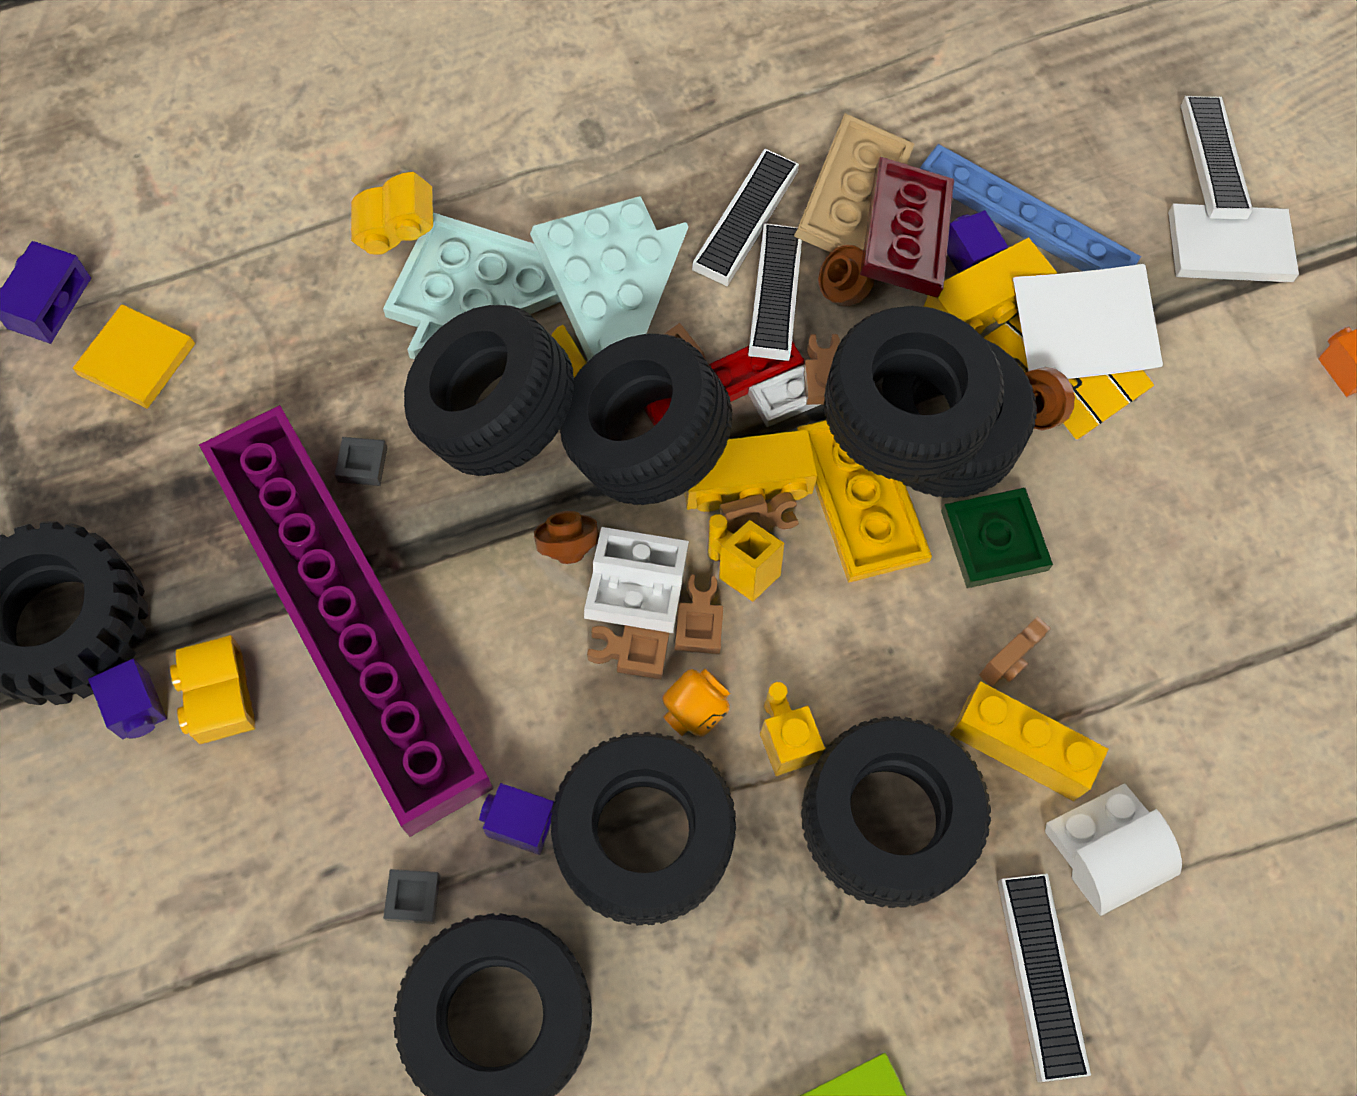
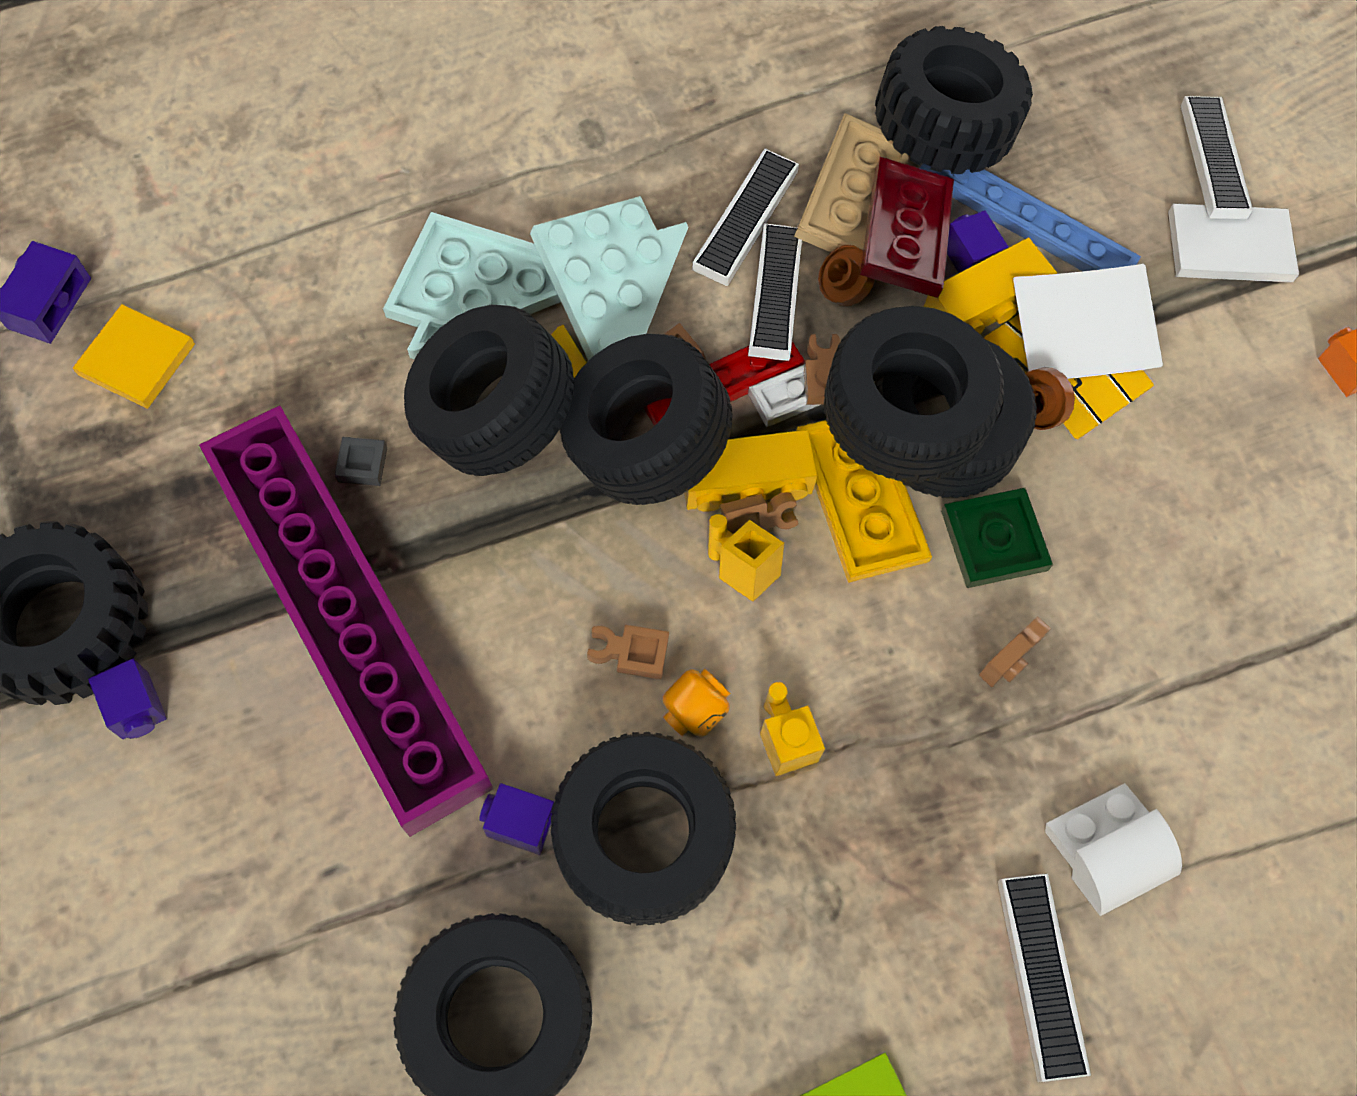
yellow brick [170,635,255,744] -> none
yellow brick [351,172,433,255] -> none
dark grey tile [383,869,440,924] -> none
dark orange plate [534,511,599,564] -> none
white brick [584,527,689,633] -> none
medium nougat plate [675,574,723,654] -> none
black tyre [801,716,991,908] -> none
yellow brick [950,681,1109,801] -> none
none -> black tyre [875,26,1033,174]

